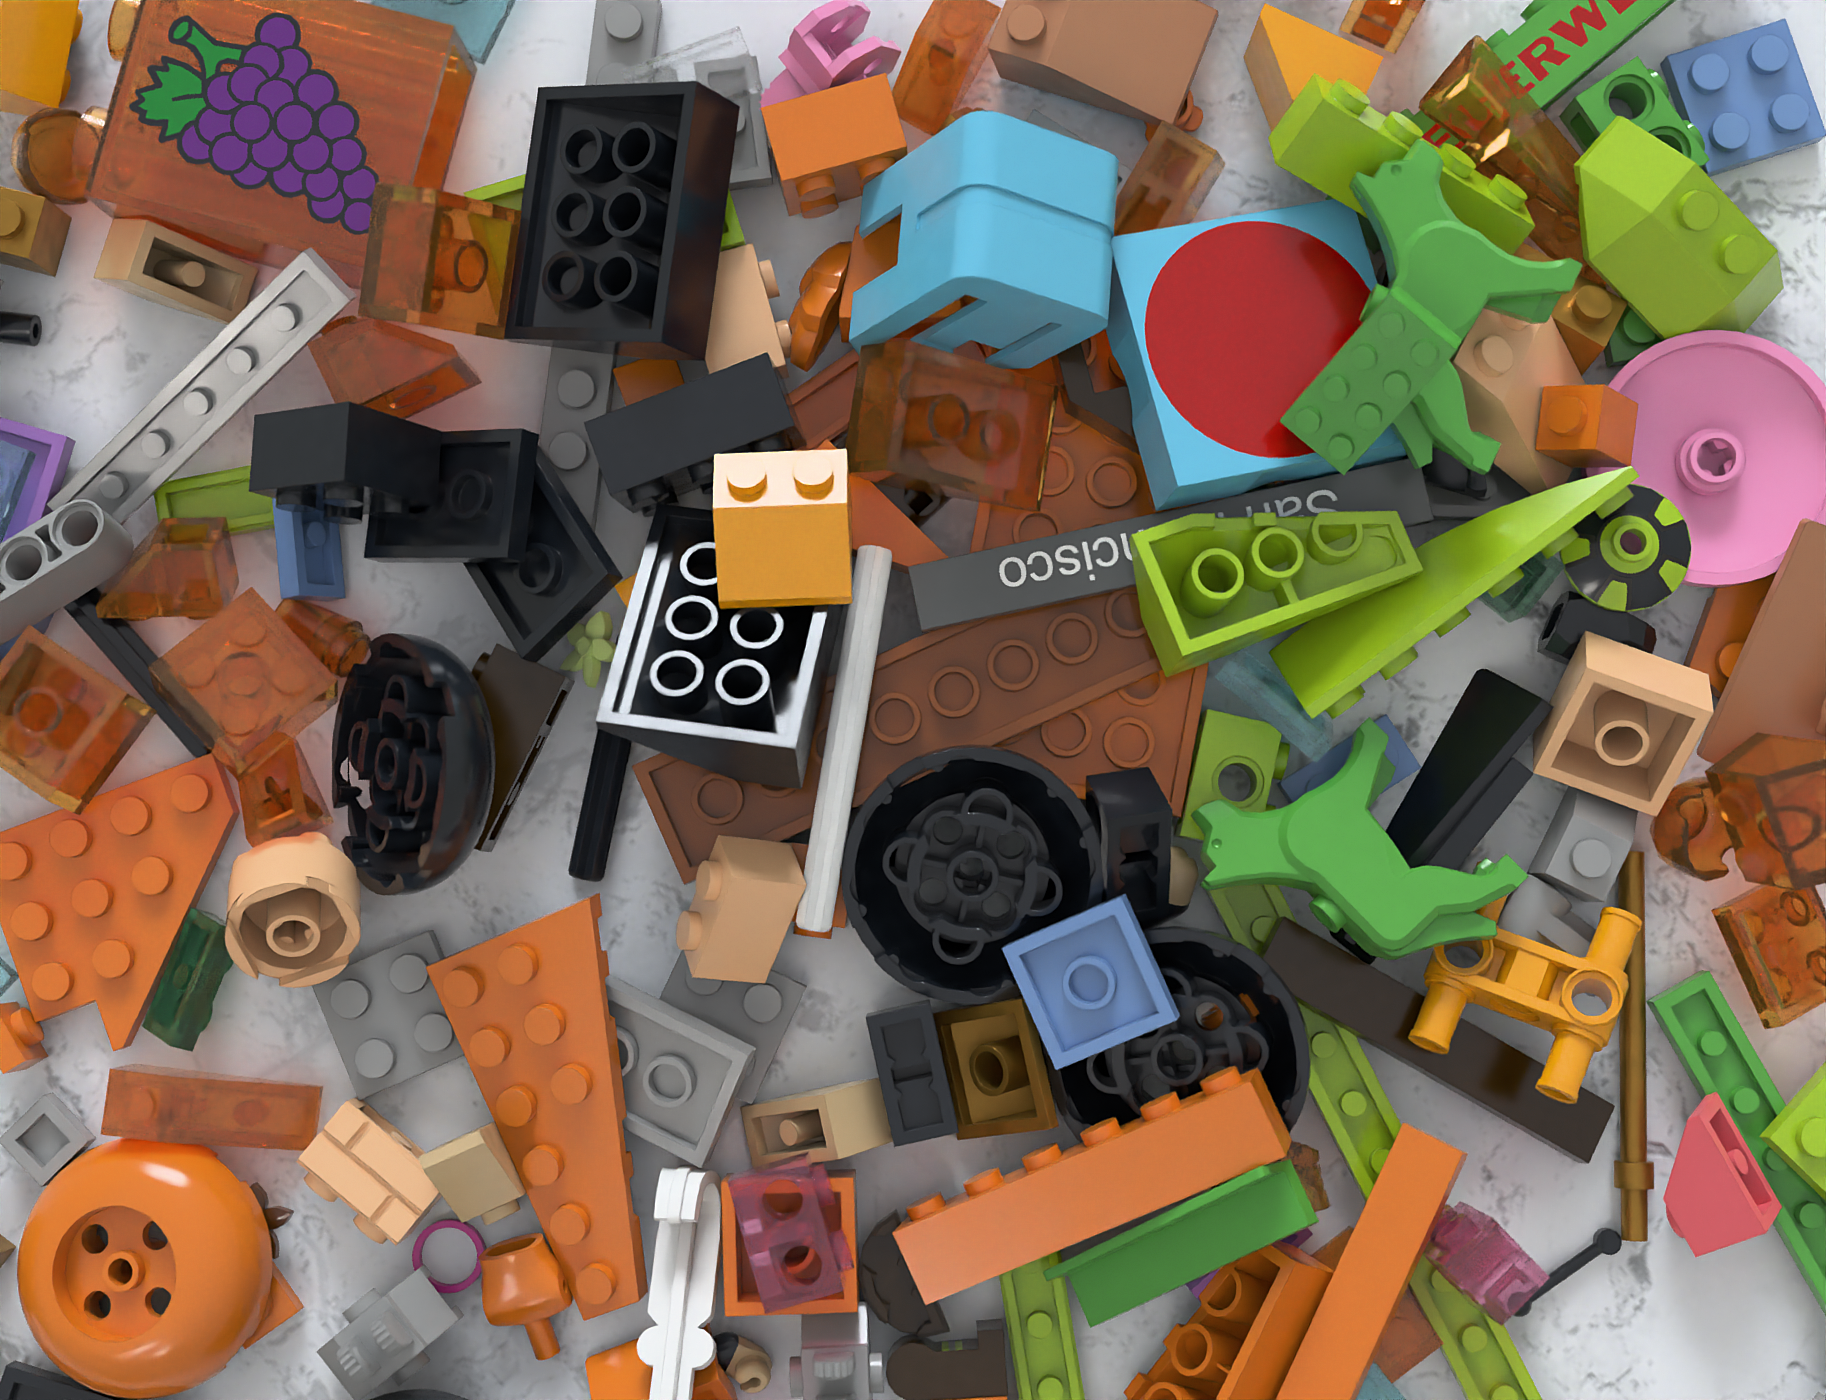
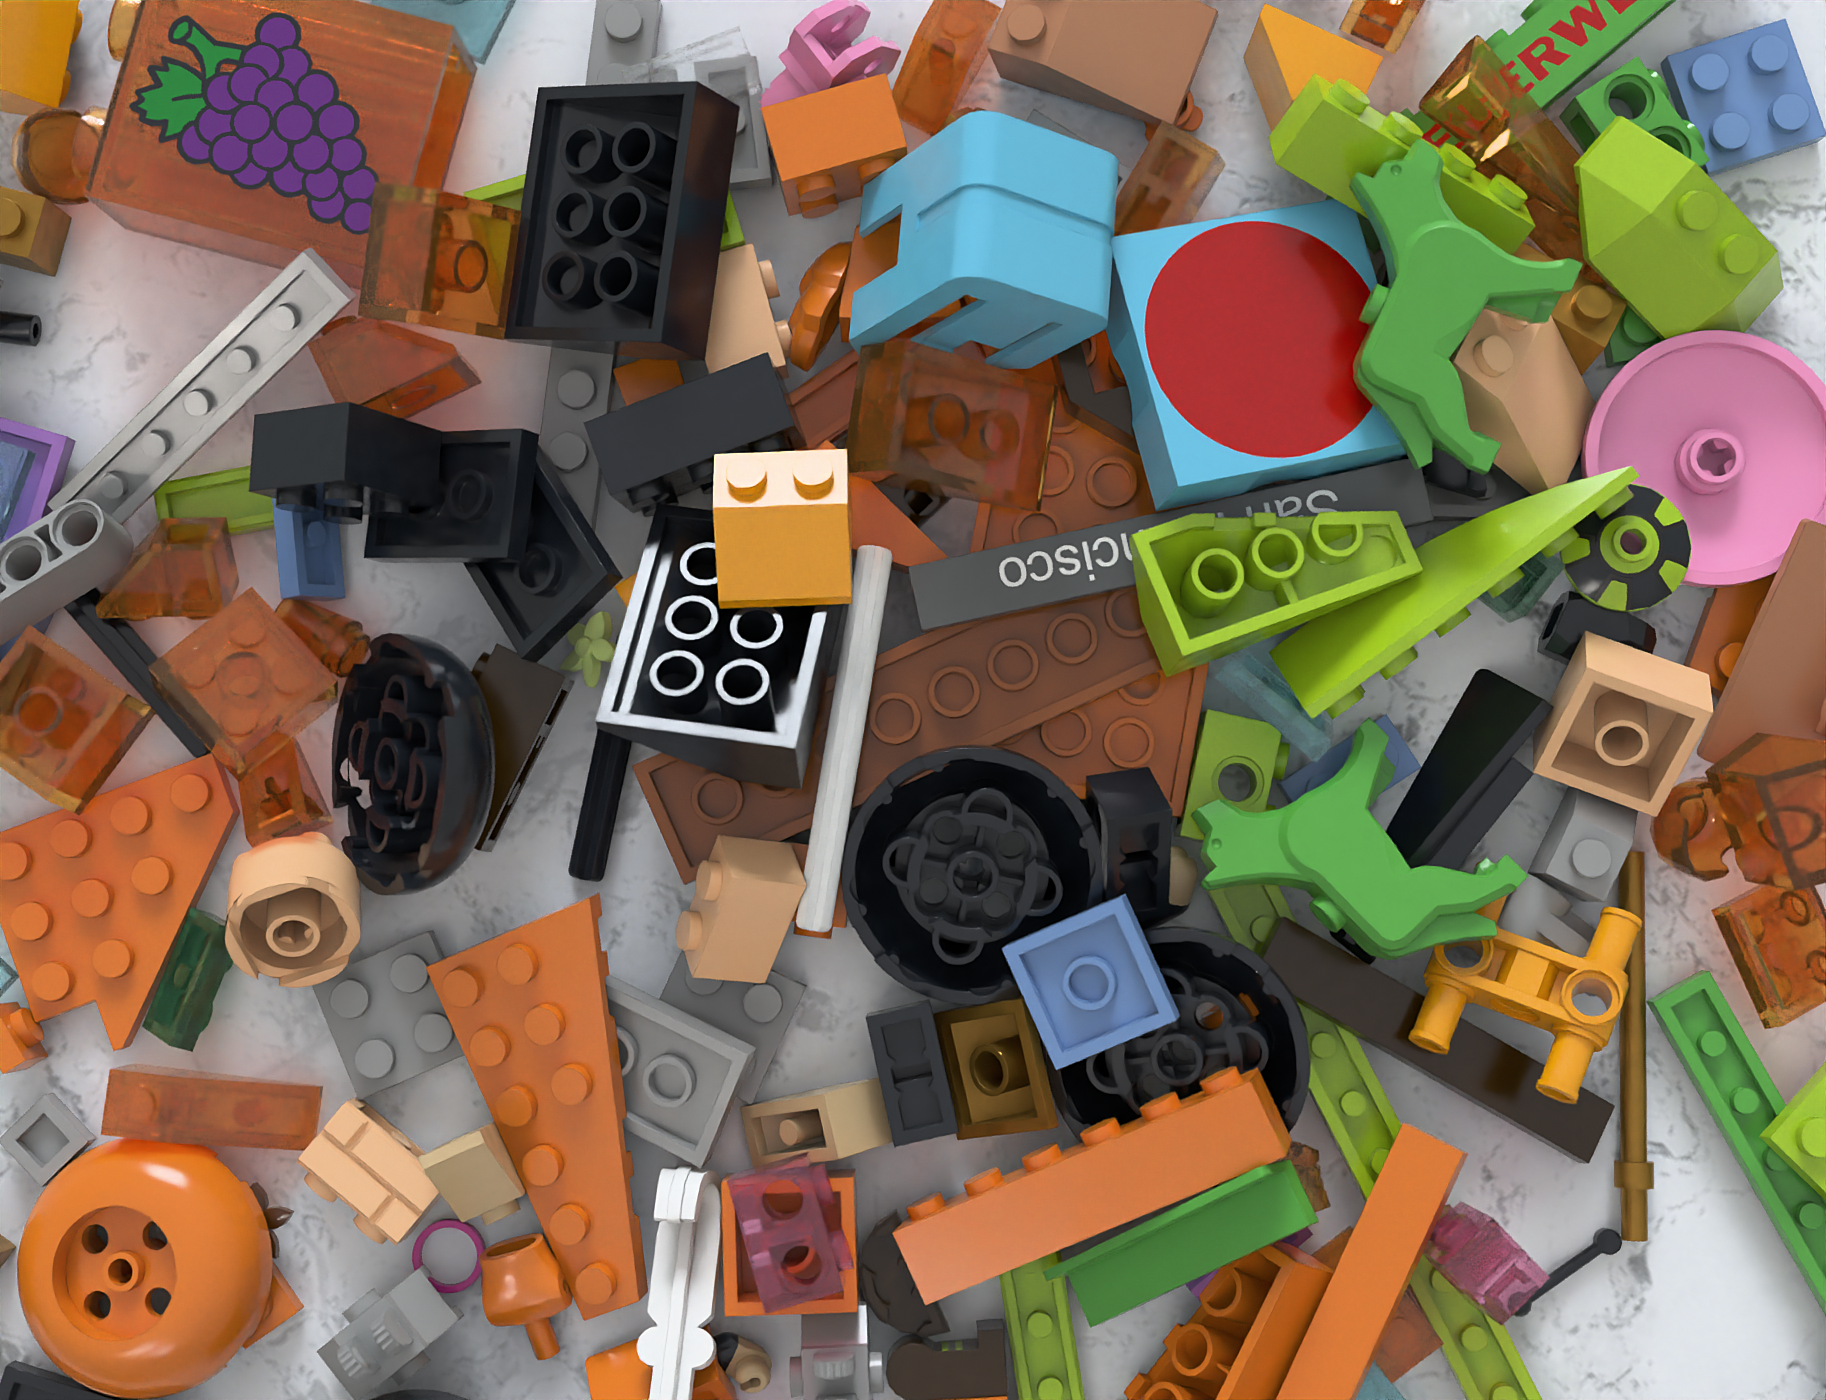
tan slope [93,218,258,325] -> none
bright green piece [1279,284,1462,475] -> none
orange brick [1535,384,1638,468] -> none
coral slope [1663,1091,1782,1257] -> none

